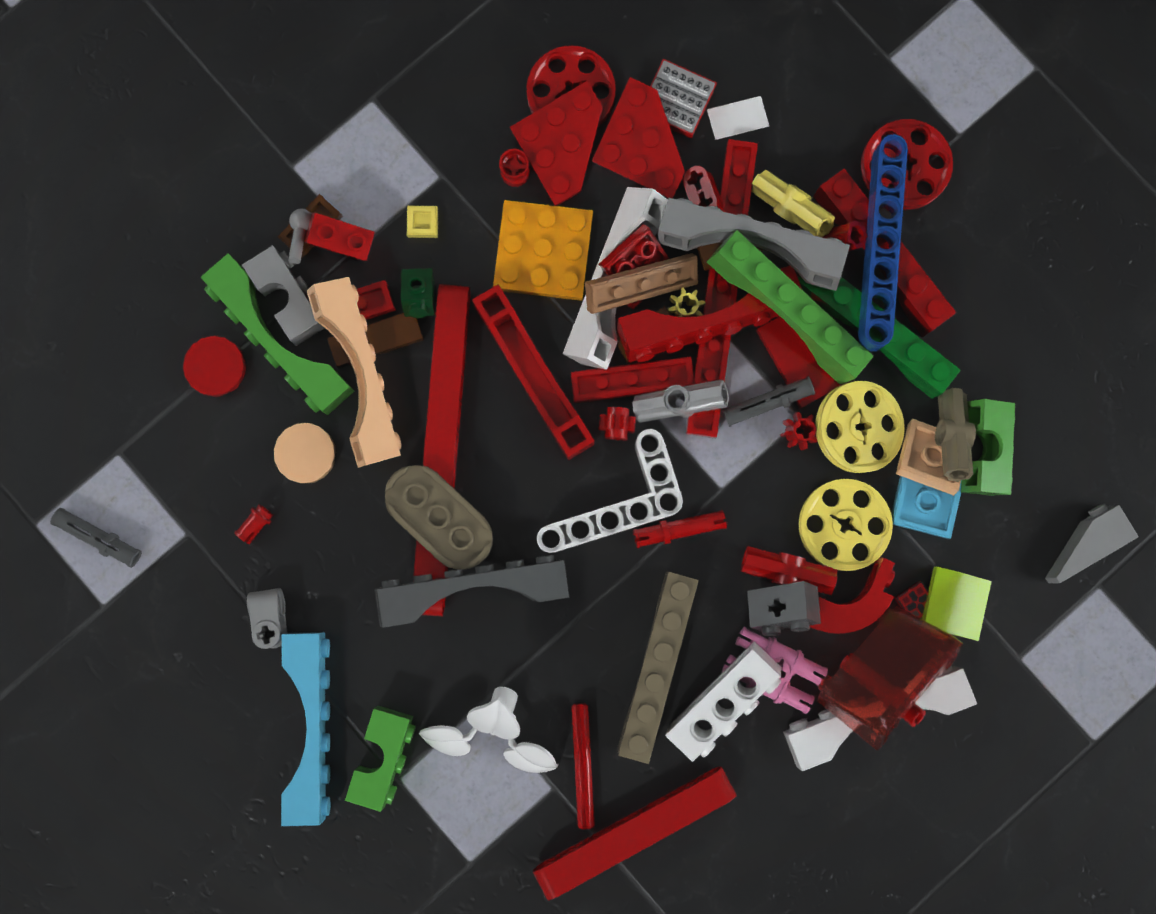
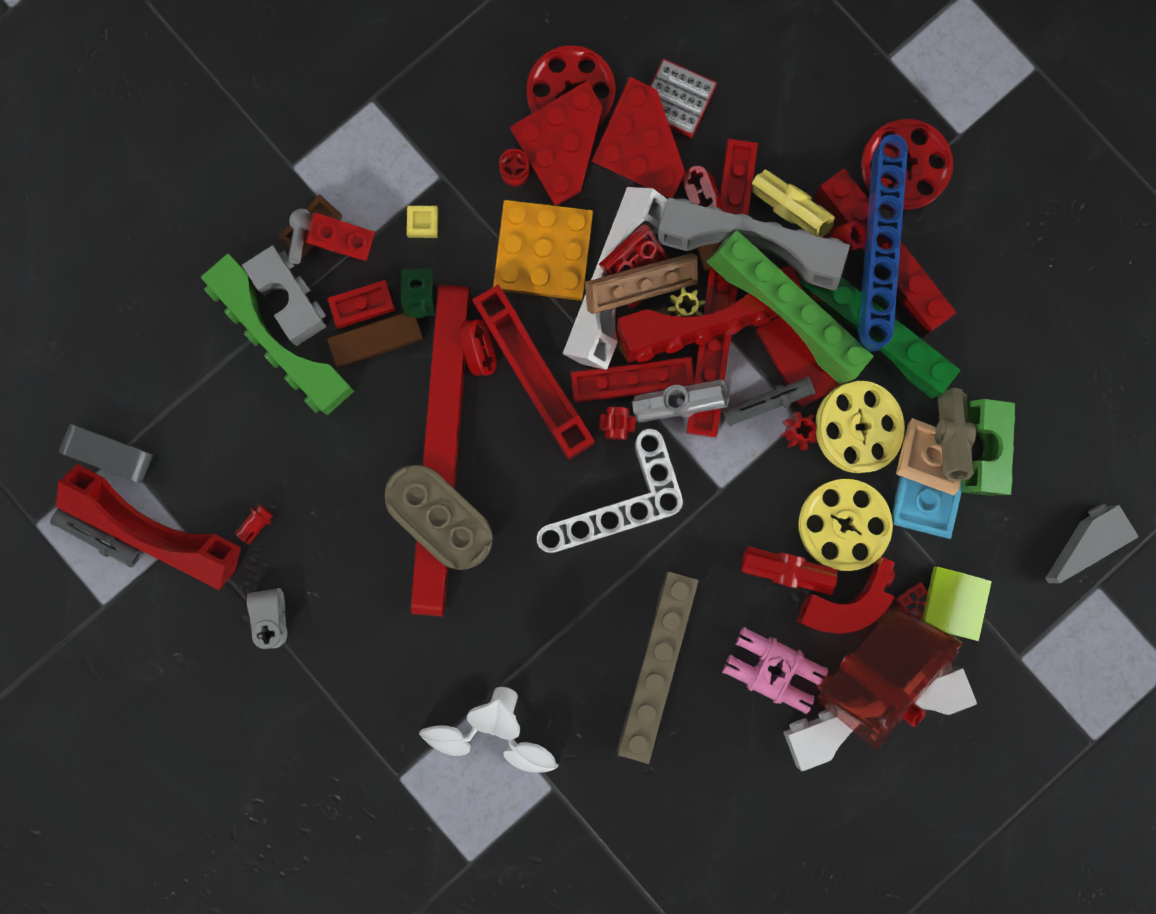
red tile [183,336,246,397] -> none
light nougat tile [274,423,336,484] -> none
medium azure arch [281,632,331,826] -> none
light nougat arch [307,277,401,468] -> none
bright green arch [345,705,416,812] -> none
dark grey arch [375,555,569,628] -> none
red beam [532,766,737,900] -> none
red axle [572,703,595,829] -> none
red pin [633,510,727,548] -> none
white brick [665,641,782,762] -> none
white sticker [707,96,769,140] -> none
dark grey brick [747,581,821,636] -> none
none -> red arch [56,464,241,591]
none -> dark grey beam [58,424,153,483]
none -> red beam [459,319,497,376]

